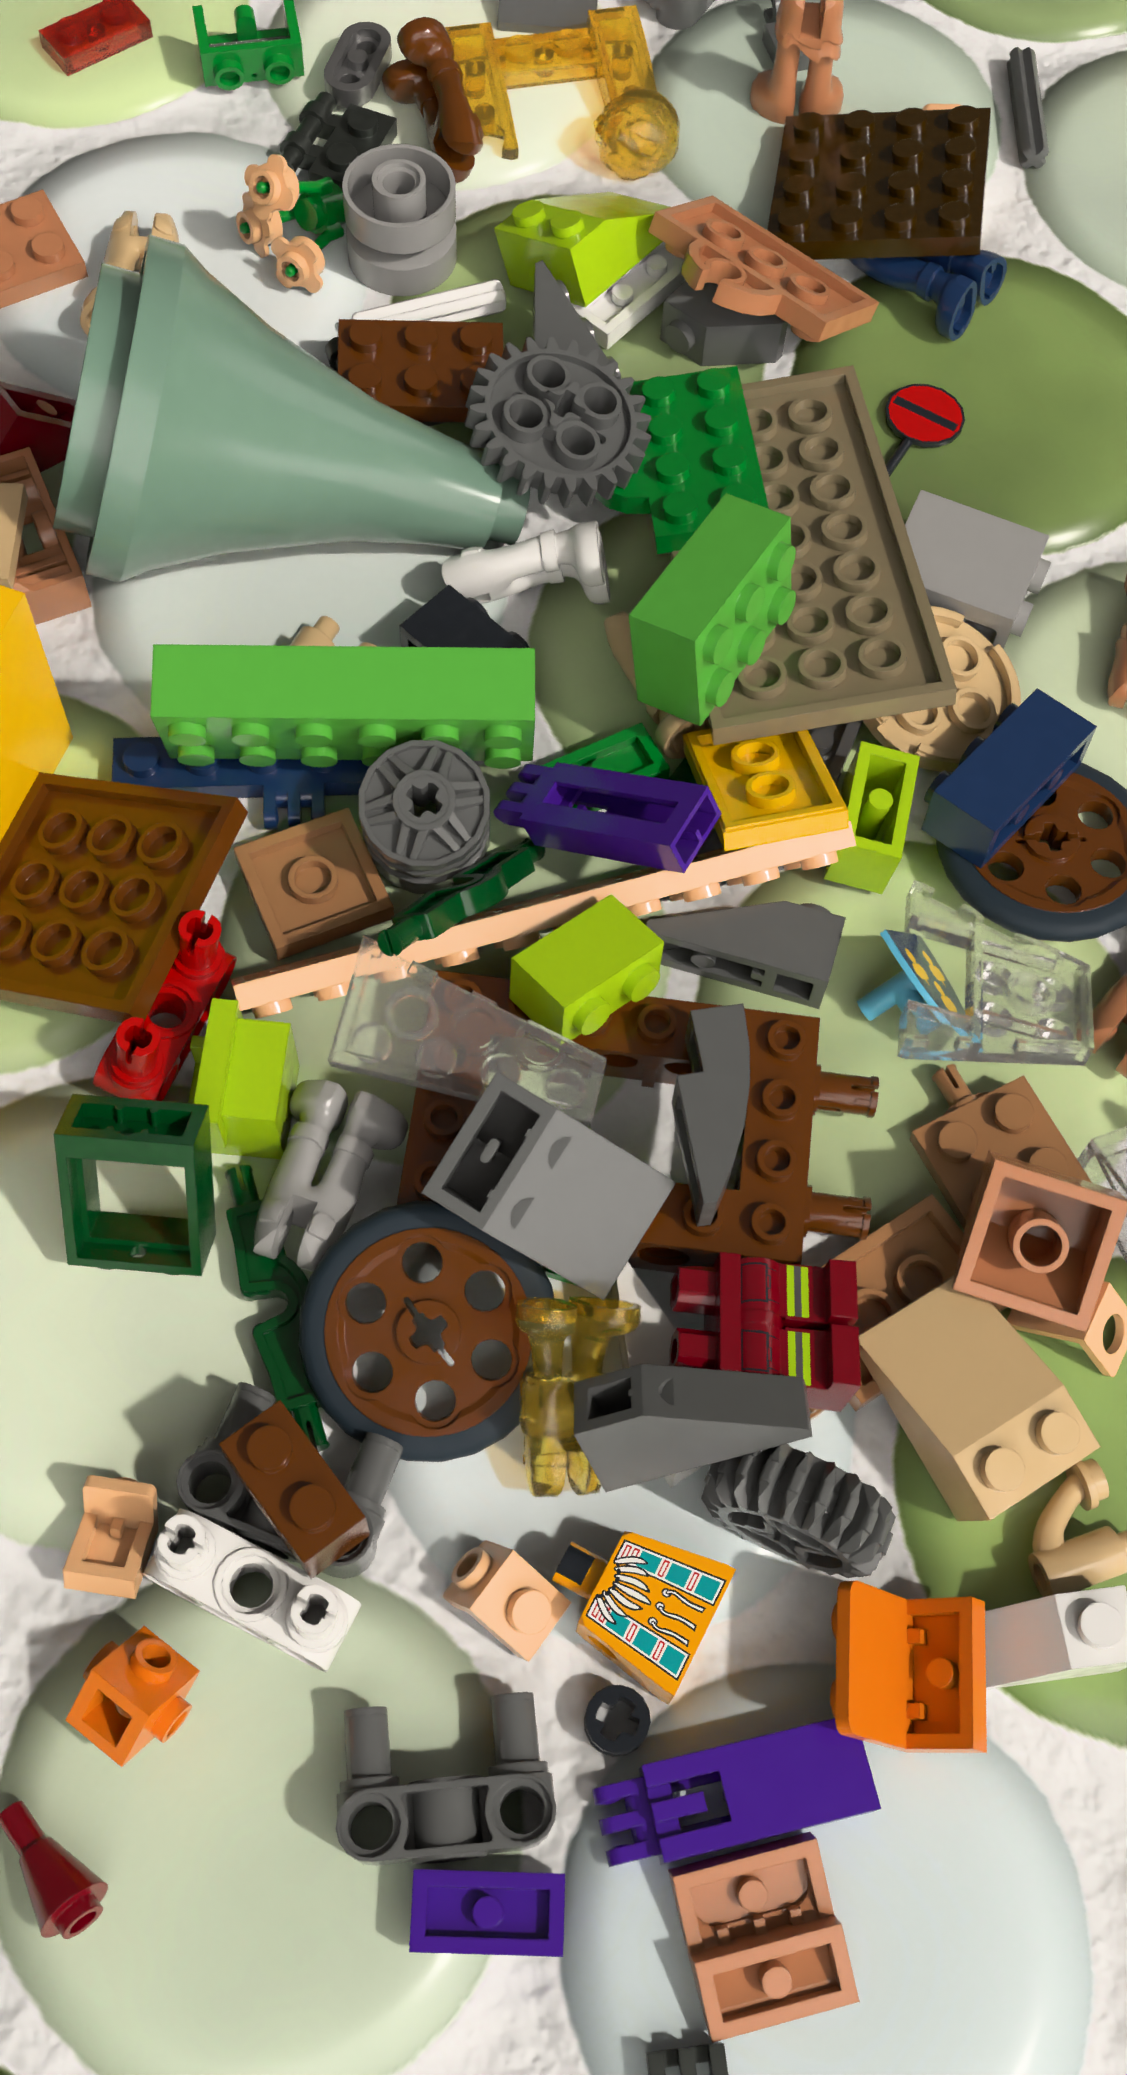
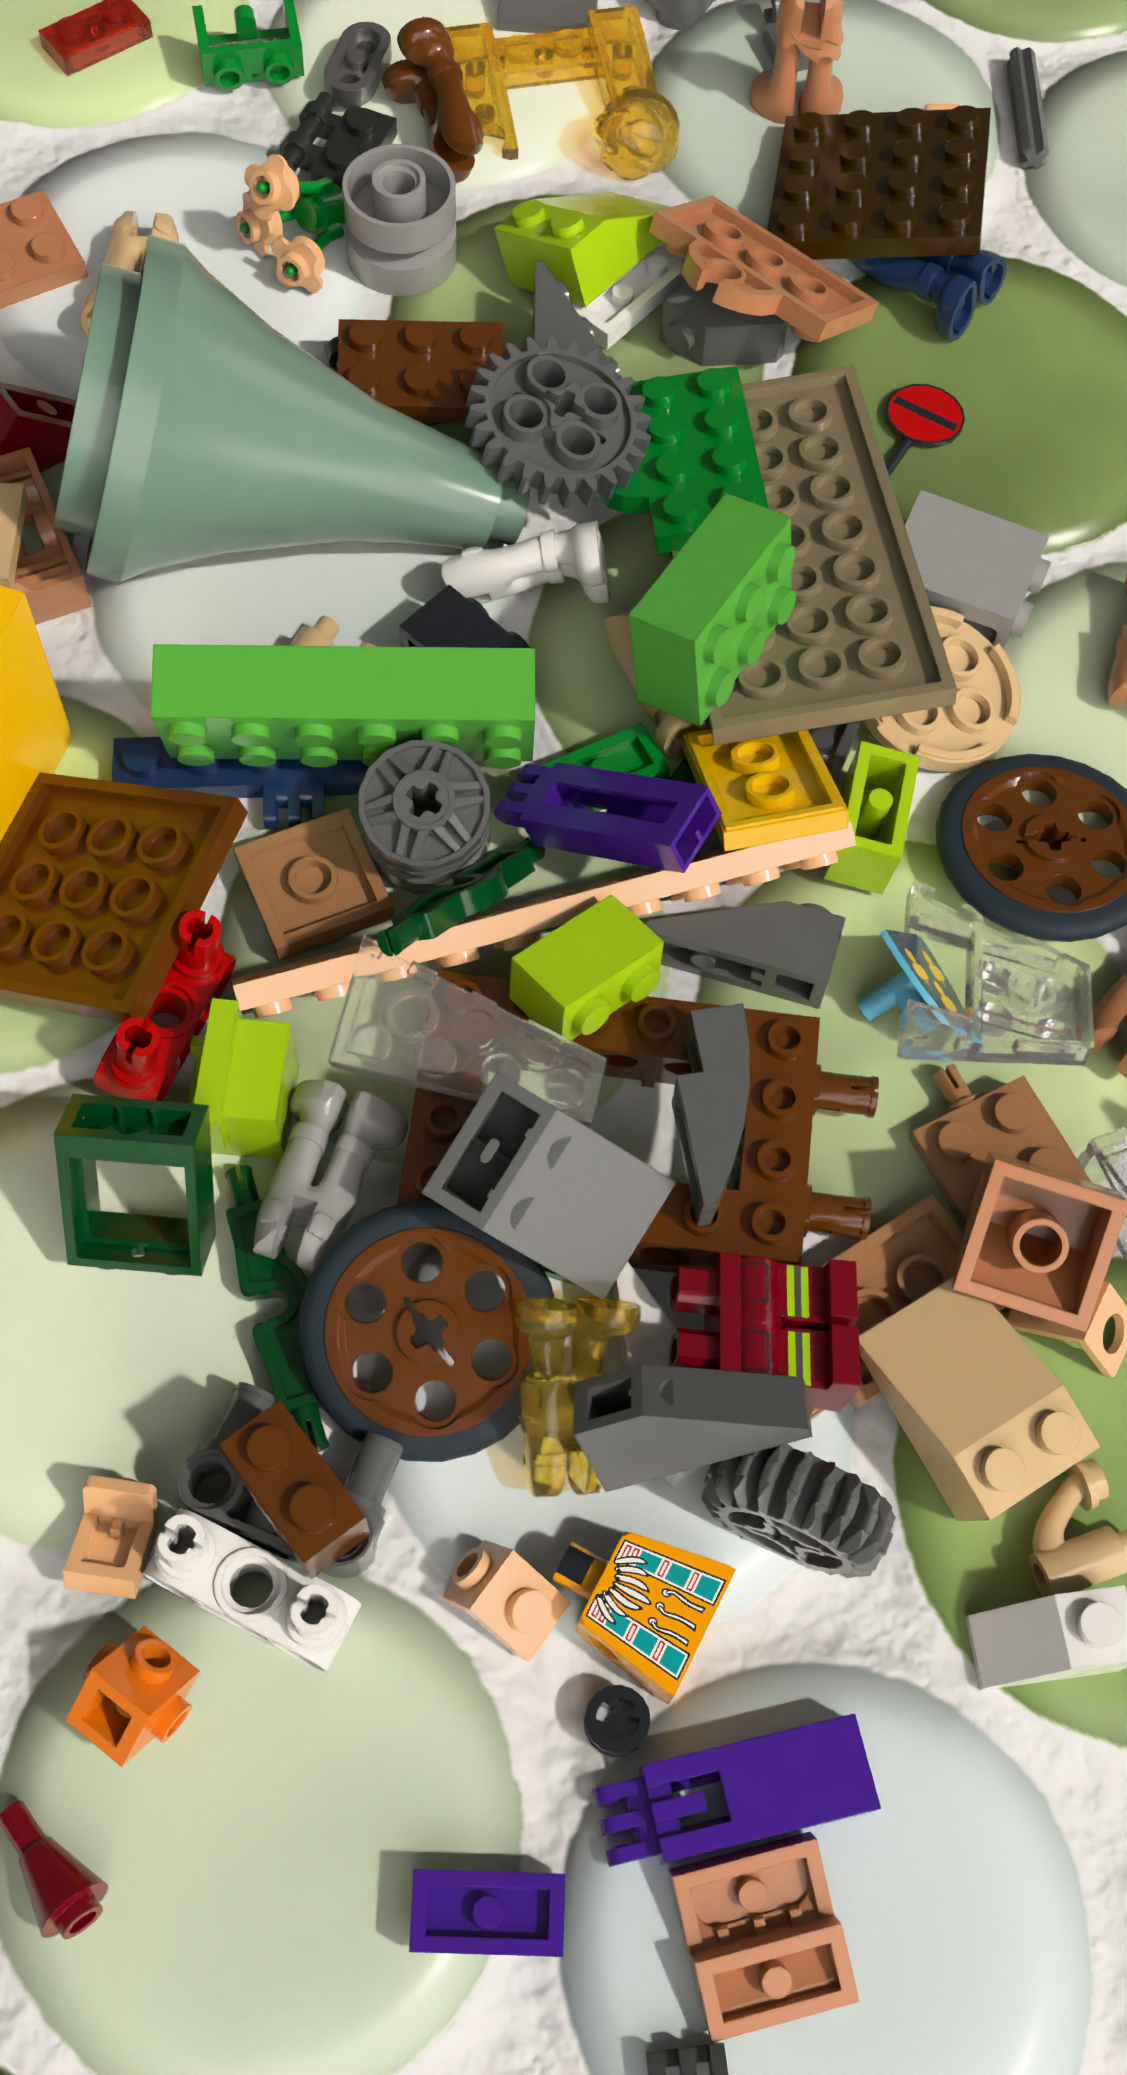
dark grey piece [336,1692,557,1866] -> none
white axle [352,279,506,322] -> none
orange bracket [830,1580,987,1753] -> none
dark blue brick [921,688,1097,869] -> none

